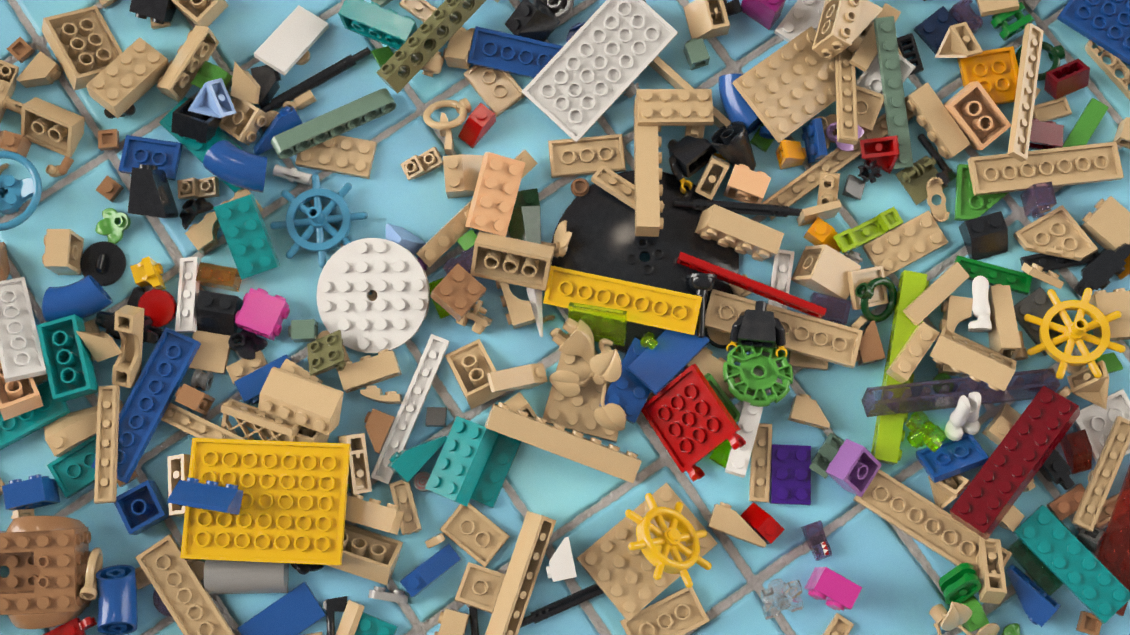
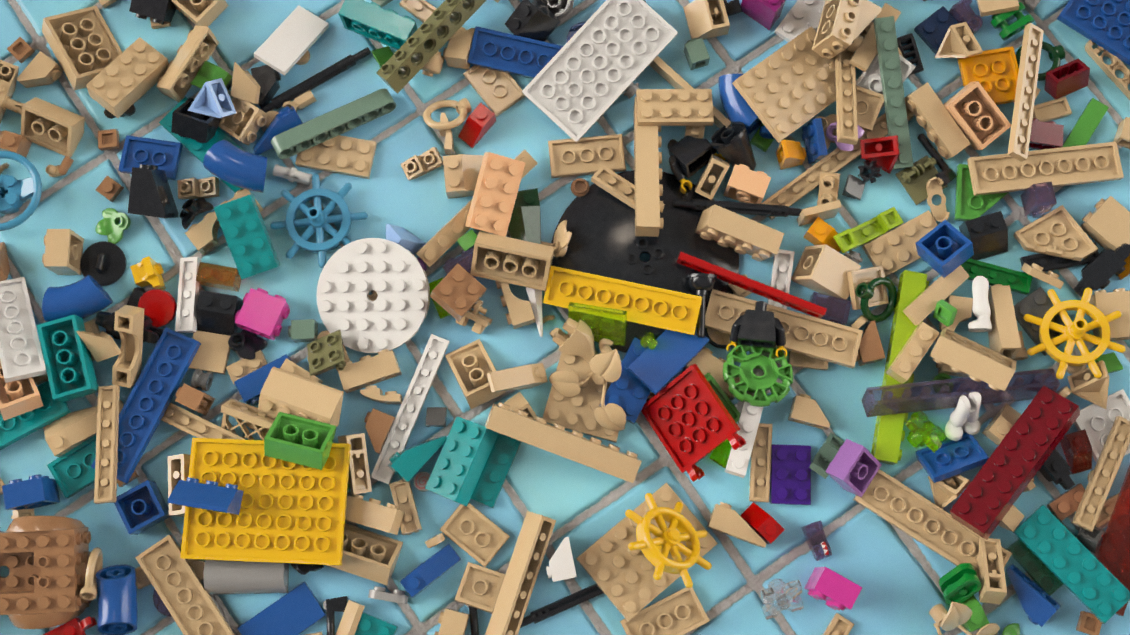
none -> bright green slope [264,412,336,470]
none -> blue brick [916,219,974,278]
none -> bright green plate [933,299,958,327]

